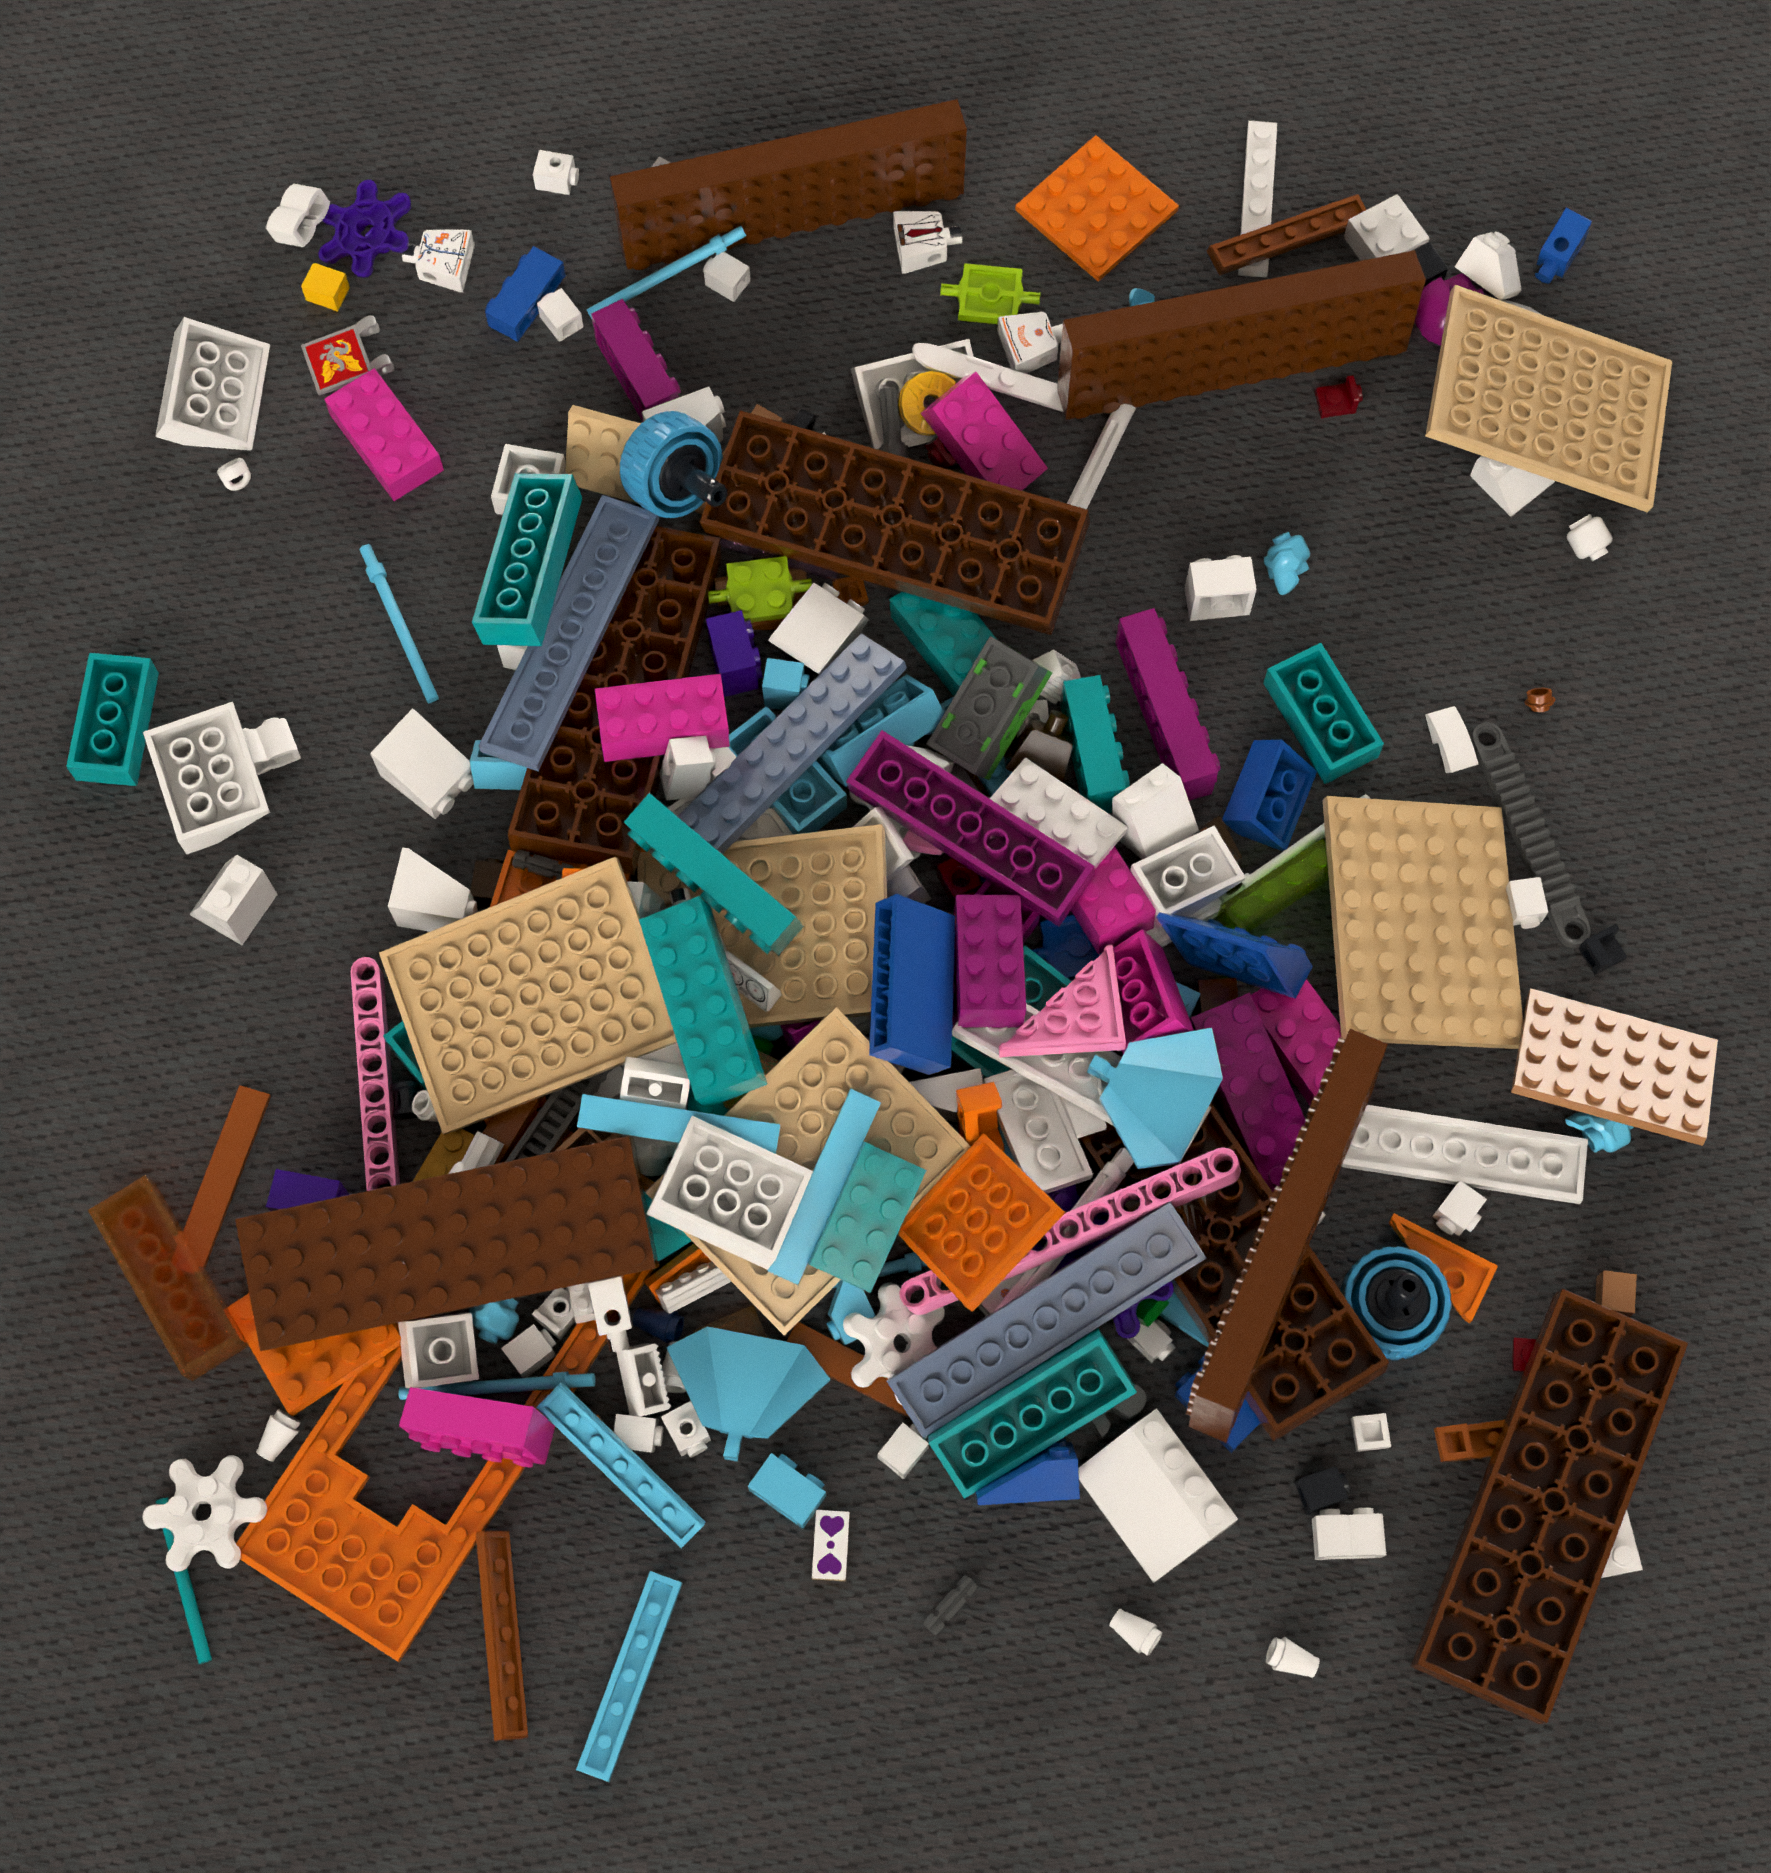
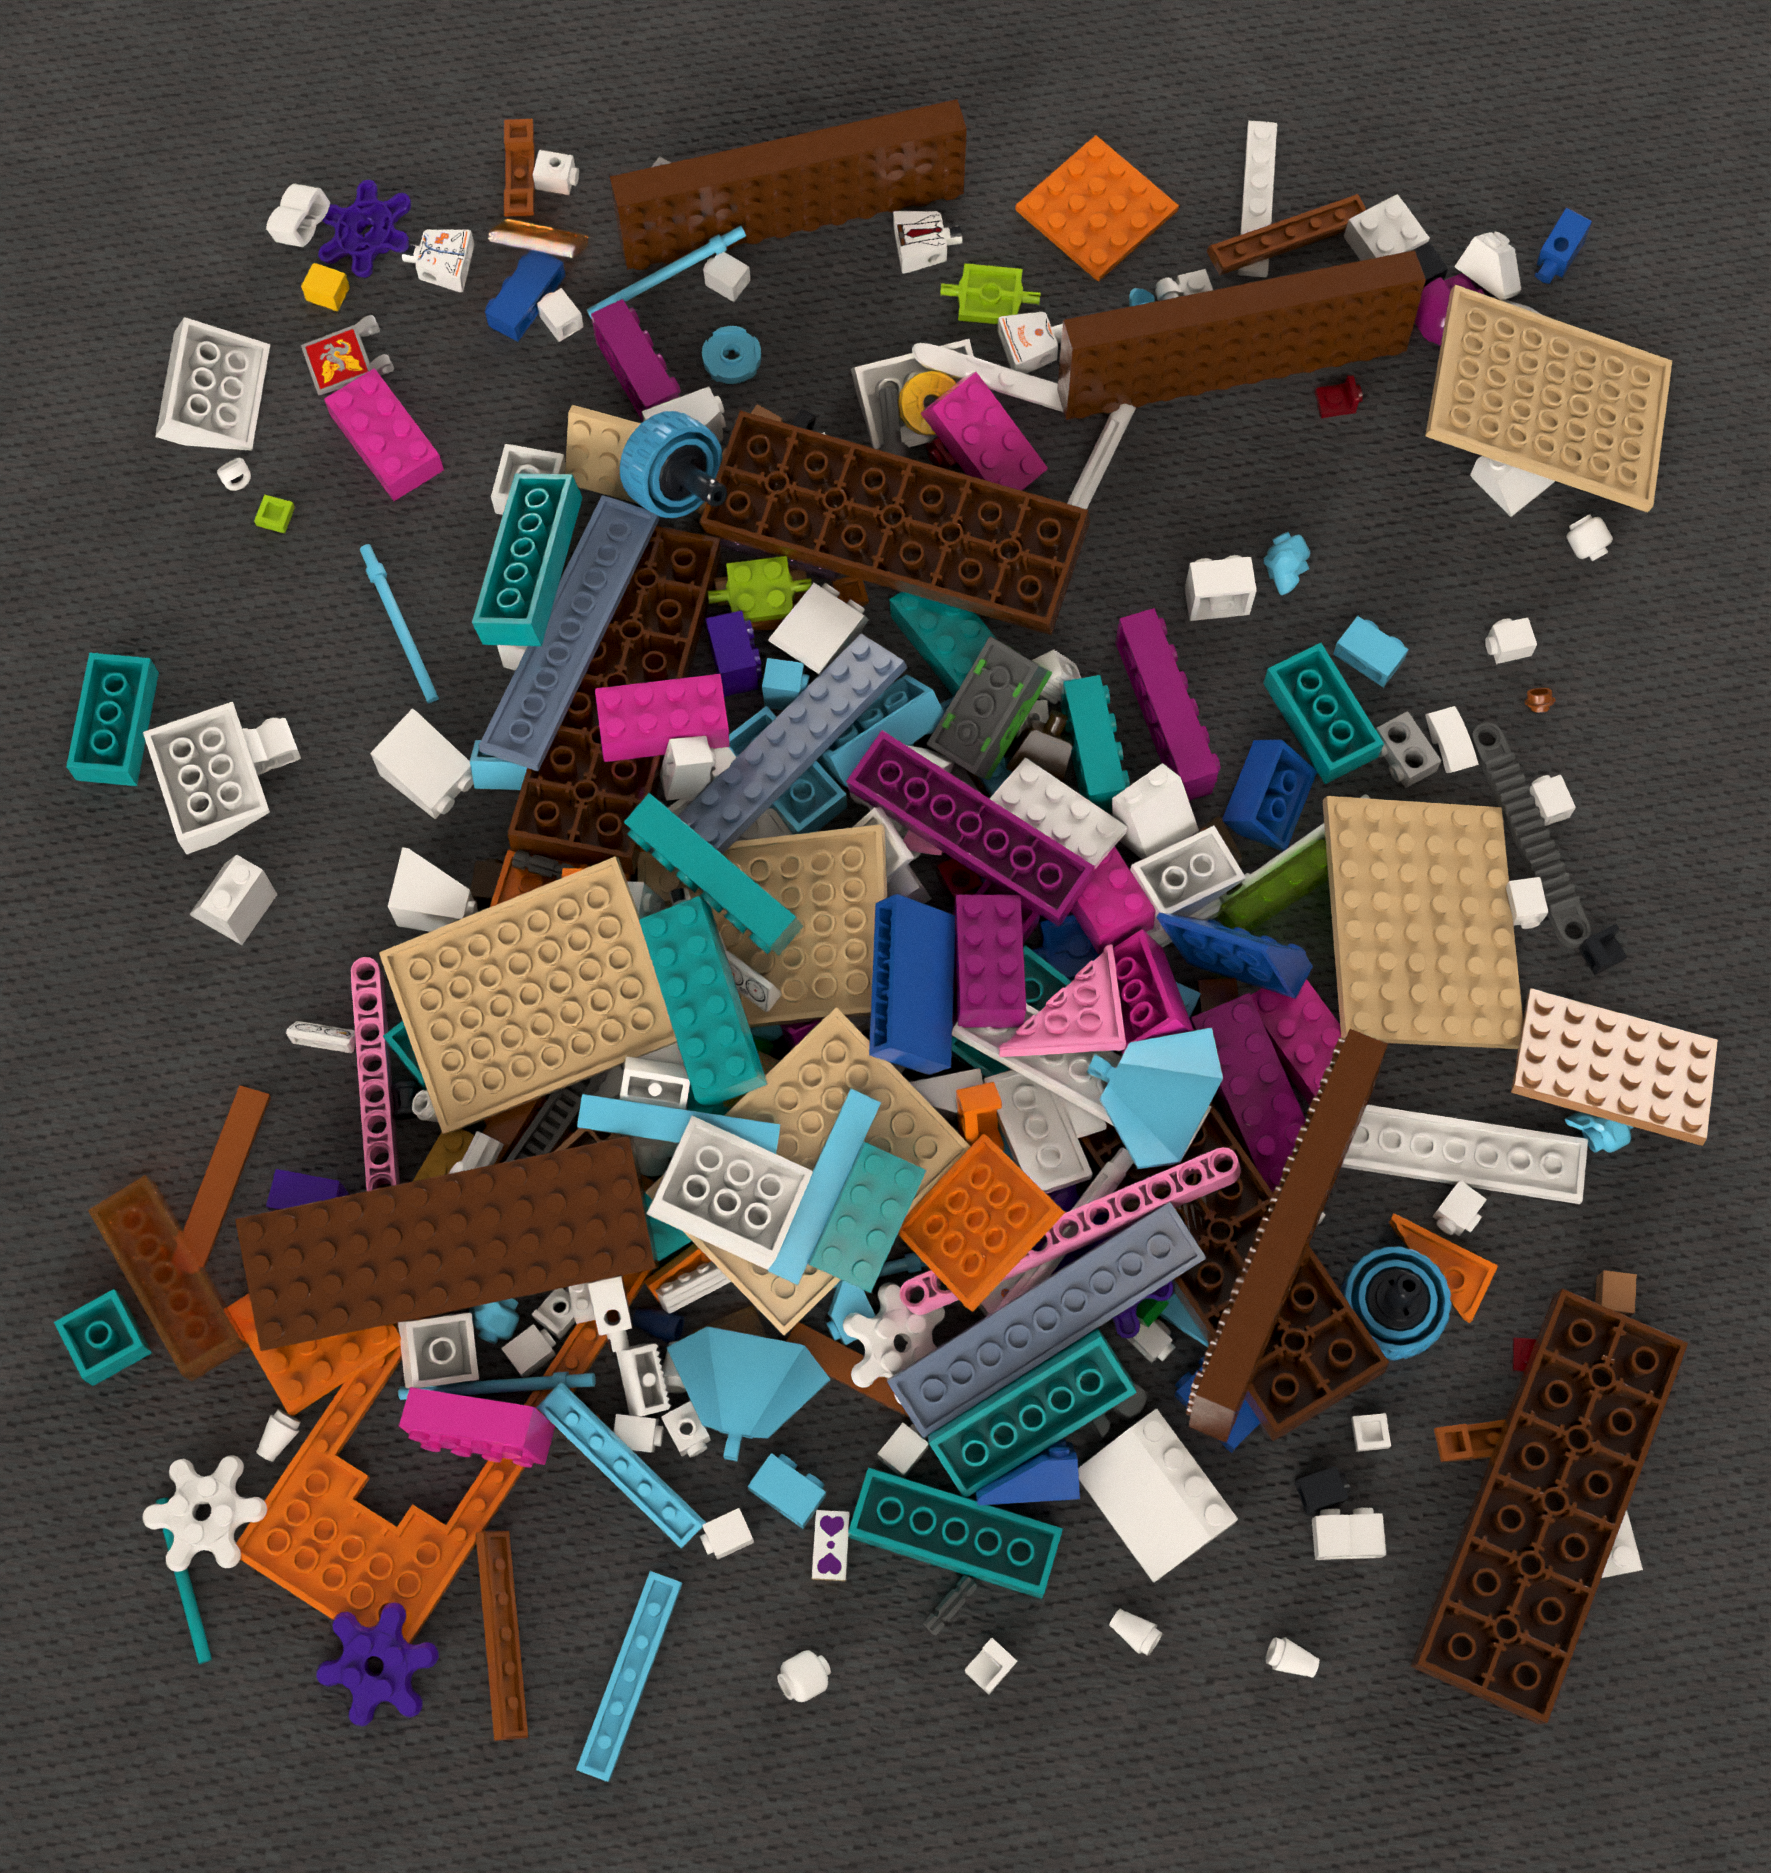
none -> teal brick [54,1289,152,1386]
none -> lime plate [254,495,295,533]
none -> white slope [286,1021,356,1053]
none -> dark purple plate [317,1602,439,1727]
none -> clear orange tile [488,219,589,258]
none -> dark orange slope [504,119,535,217]
none -> white brick [700,1508,754,1560]
none -> medium azure plate [702,326,761,384]
none -> white head [778,1650,831,1702]
none -> teal brick [848,1468,1063,1599]
none -> white panel [965,1638,1017,1694]
none -> white plate [1155,269,1213,301]
none -> medium azure brick [1333,616,1409,688]
none -> light grey brick [1376,711,1441,788]
none -> white brick [1485,617,1537,664]
none -> white brick [1530,775,1576,826]

